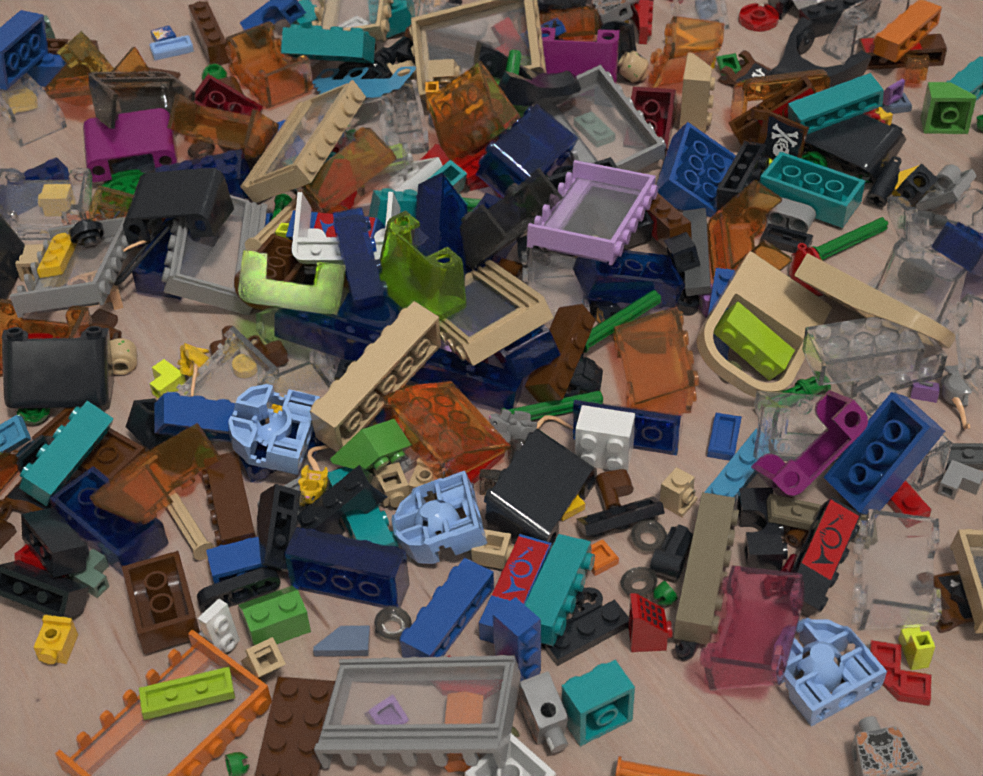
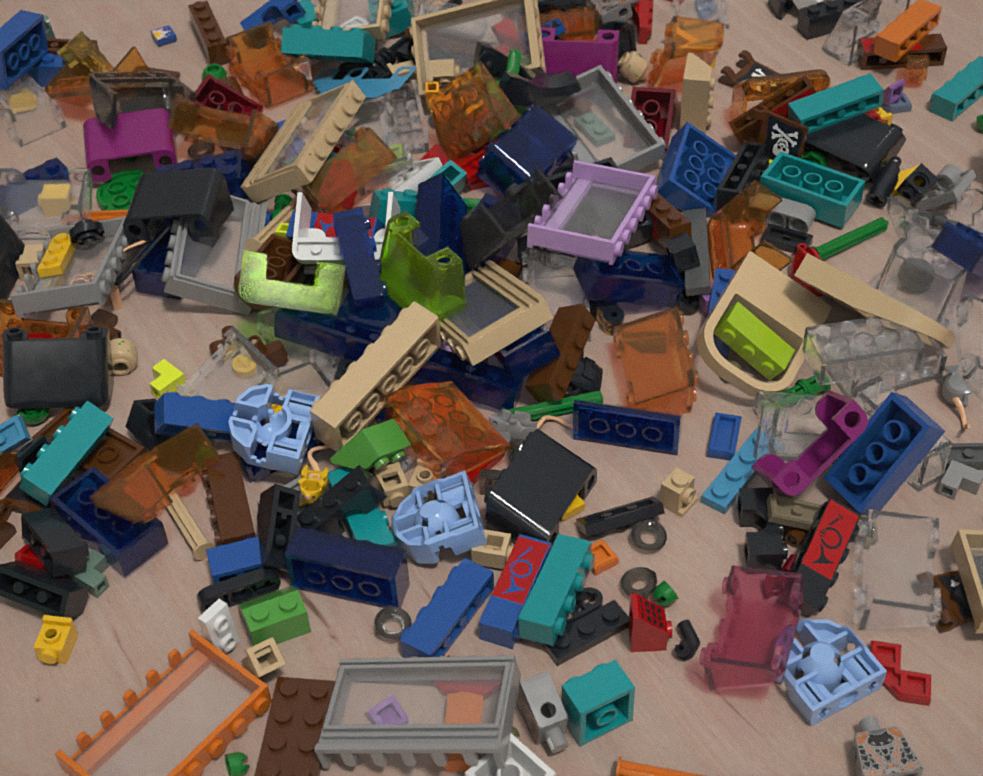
clear yellow torso [89,185,133,221] -> none
sand blue tile [112,154,156,173] -> none
reddish brown brick [122,551,200,654] -> none
lime plate [139,667,235,720] -> none
light blue tile [149,35,194,61] -> none
yellow animal [177,343,210,397] -> none
sand blue tile [313,625,371,656] -> none
blue brick [493,597,541,682] -> none
white brick [575,405,635,473] -> none
green axle [583,290,661,353] -> none
reddish brown piece [596,469,634,510] -> none
black piece [649,525,693,581] -> none
dark tan brick [674,492,739,645] -> none
green slope [716,53,741,76] -> none
red tile [739,3,779,31] -> none
black animal [762,17,872,91] -> none
red plate [887,480,932,526] -> none
neon yellow piece [898,626,936,670] -> none
medium lavender slope [910,379,940,403] -> none
bright green slope [920,82,977,134] -> none

